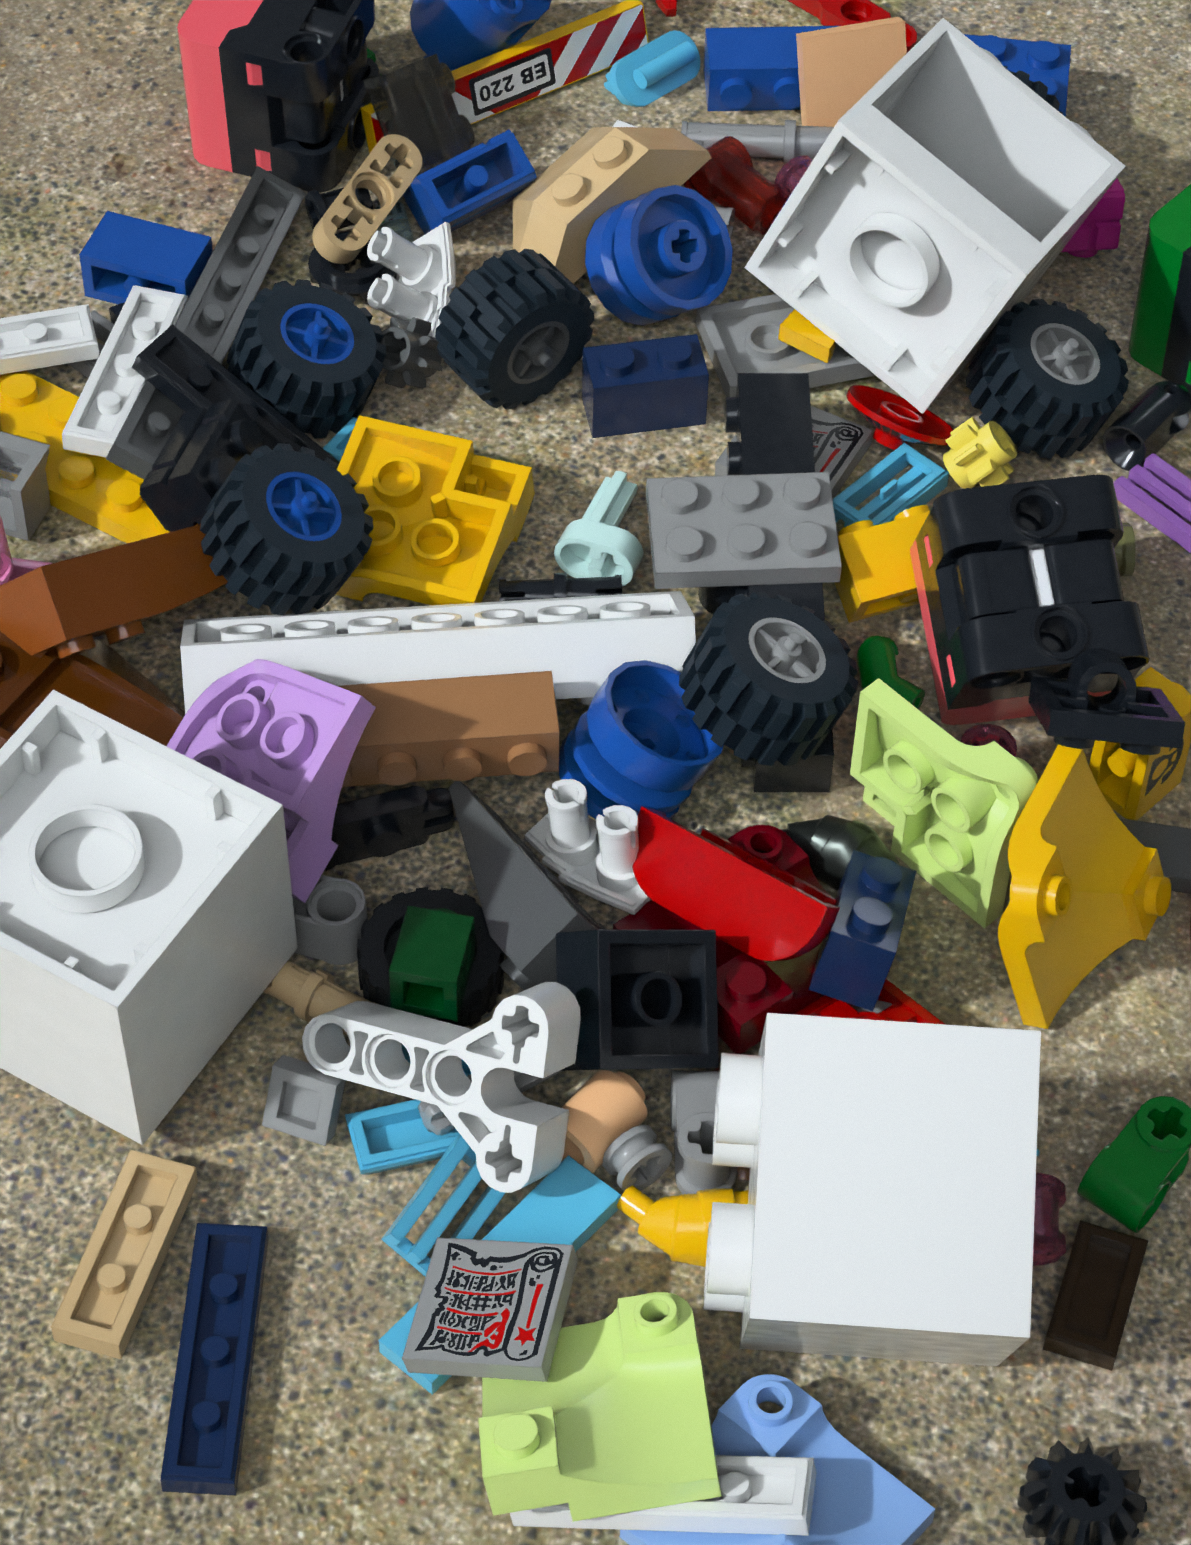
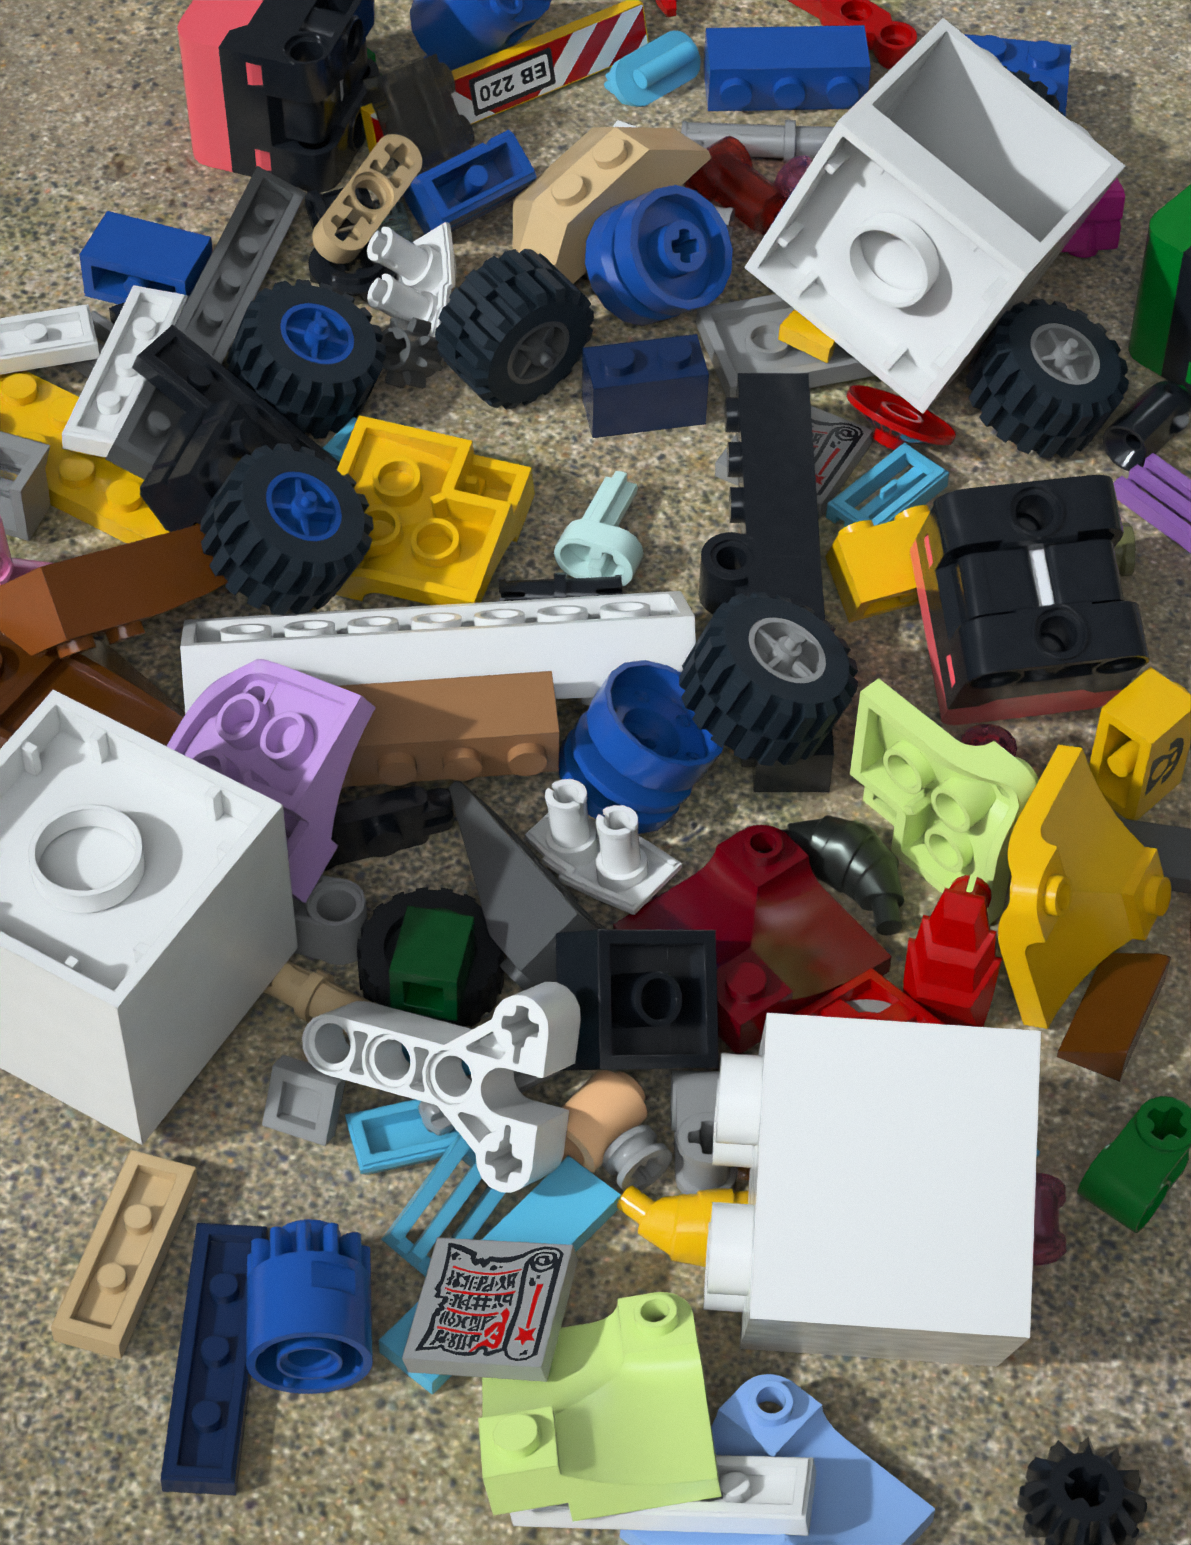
red brick [632,806,840,961] -> none
light grey plate [646,472,842,589] -> none
light nougat tile [796,17,907,127] -> none
dark blue brick [809,849,916,1012] -> none
green arm [856,635,925,709] -> none
light yellow gear [943,417,1017,489] -> none
black plate [1028,648,1185,755] -> none
dark brown tile [1043,1220,1148,1371] -> none
none -> blue gear [246,1219,373,1394]
none -> red connector [903,875,1002,1027]
none -> reddish brown slope [1057,953,1171,1082]

